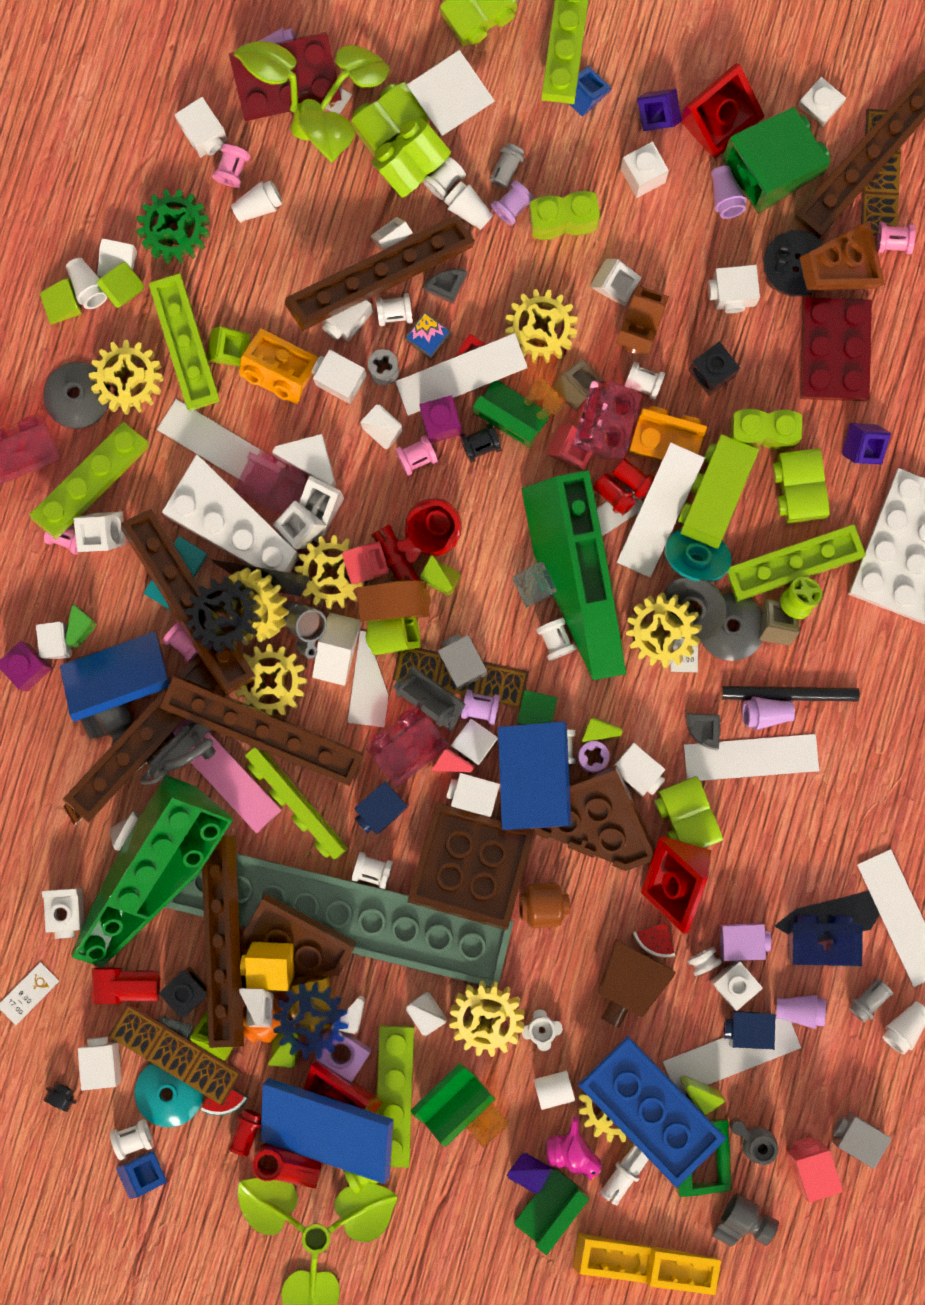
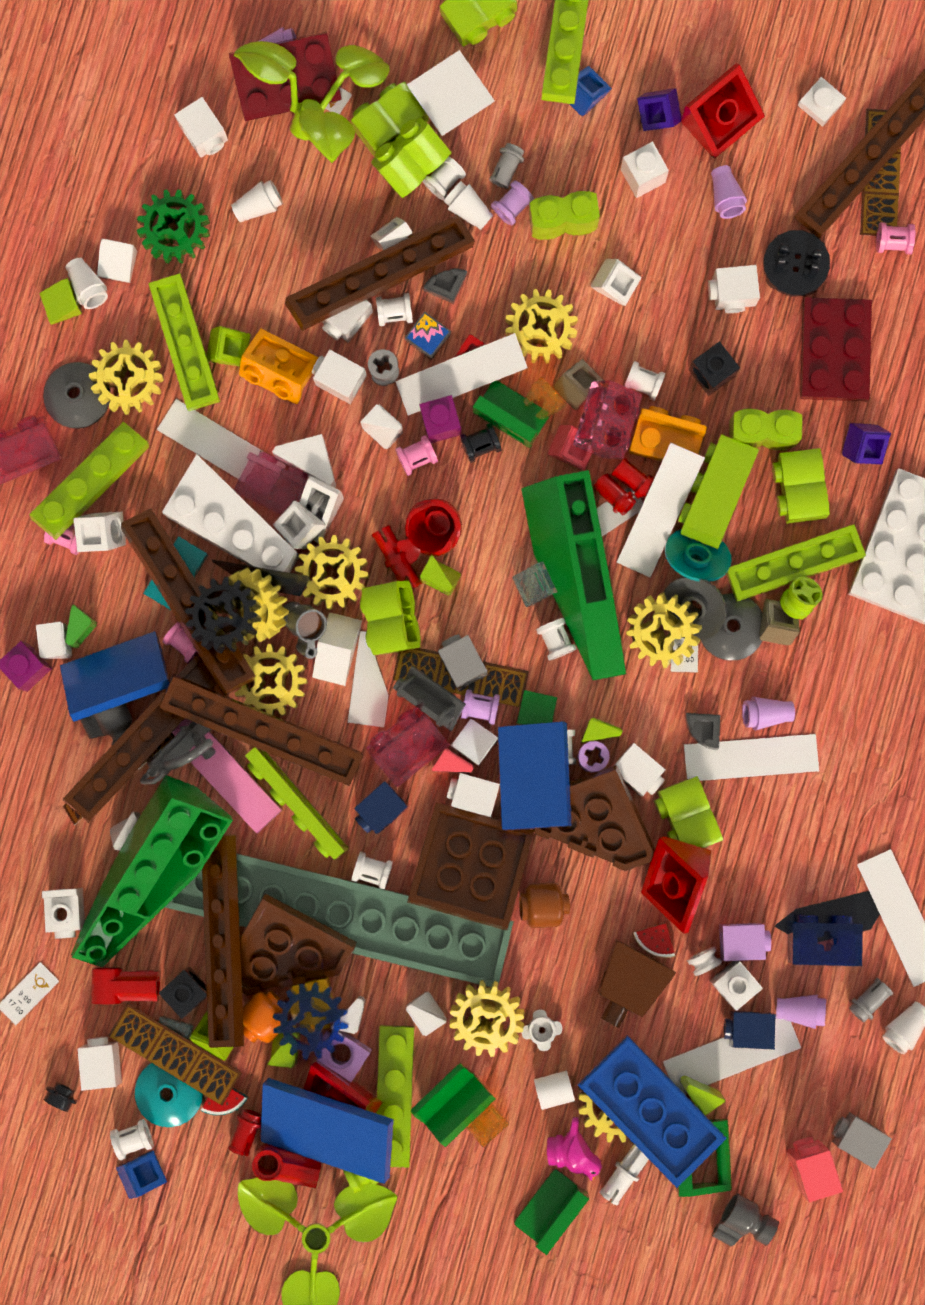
lime slope [96,262,145,308] -> none
bright pink bush [212,144,250,188] -> none
white slope [239,988,274,1028] -> none
yellow brick [240,942,294,991] -> none
coral slope [342,541,389,584] -> none
dark orange brick [357,581,431,622] -> none
dark purple slope [507,1153,554,1194] -> none
yellow slope [572,1233,721,1295] -> none
dark orange brick [616,285,669,355] -> none
green slope [722,107,830,214] -> none
black bar [722,686,860,702] -> none
dark grey piece [729,1118,778,1165] -> none
dark orange wing [800,220,885,290] -> none

